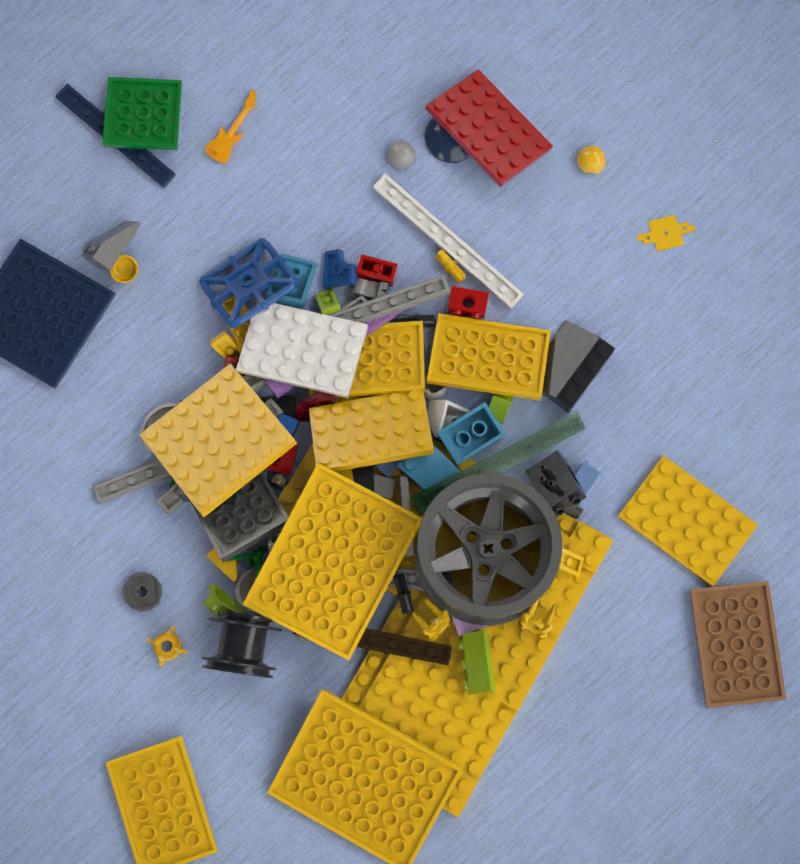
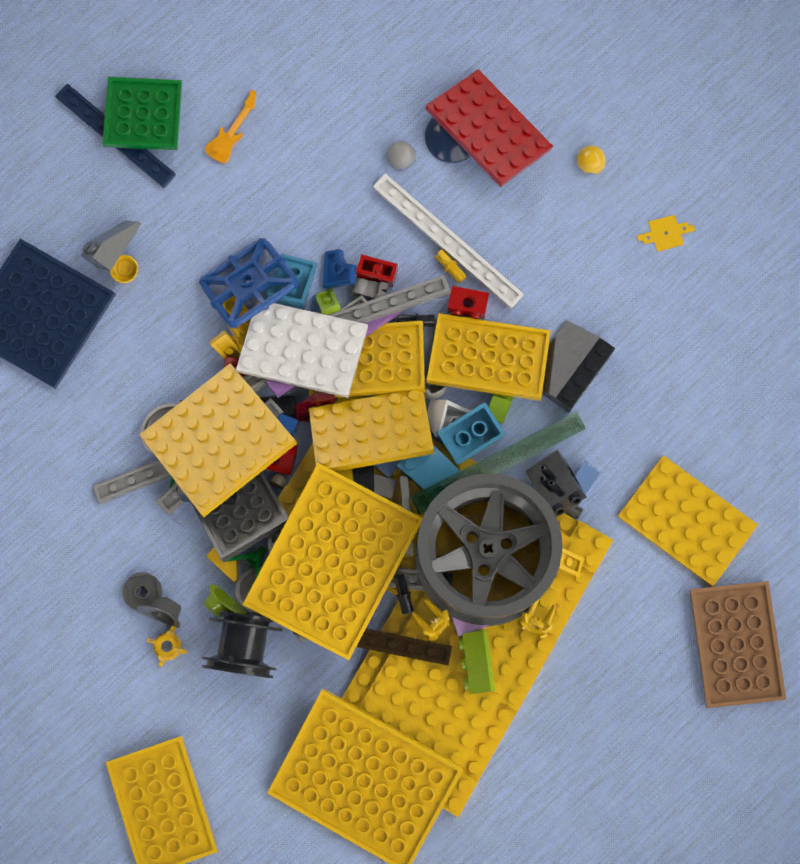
none -> dark grey piece [137,597,181,628]

